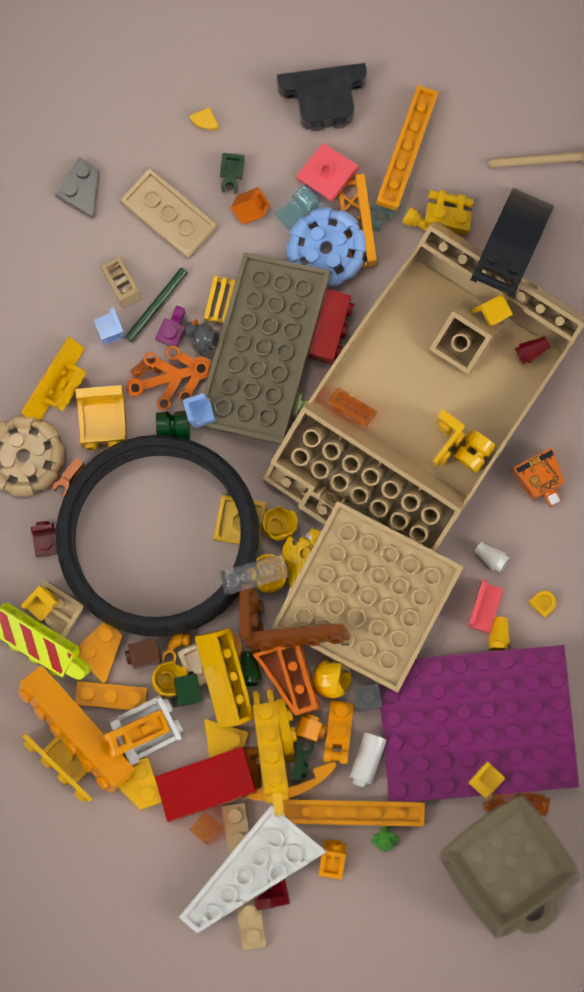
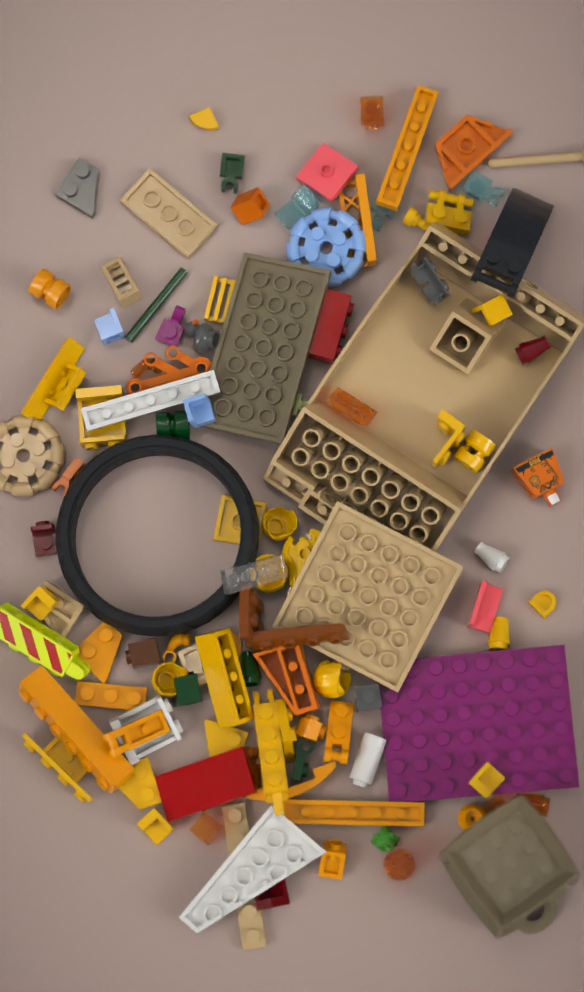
black brick [277,63,367,131] -> none
none -> light orange wheel [28,268,72,310]
none -> white plate [81,370,221,431]
none -> yellow panel [137,808,174,845]
none -> clear orange bracket [360,96,384,130]
none -> clear orange wheel [383,849,415,880]
none -> dark grey hinge [410,256,451,305]
none -> orange wing [434,114,513,191]
none -> light orange plate [457,804,486,831]
none -> clear light blue plate [462,170,505,207]

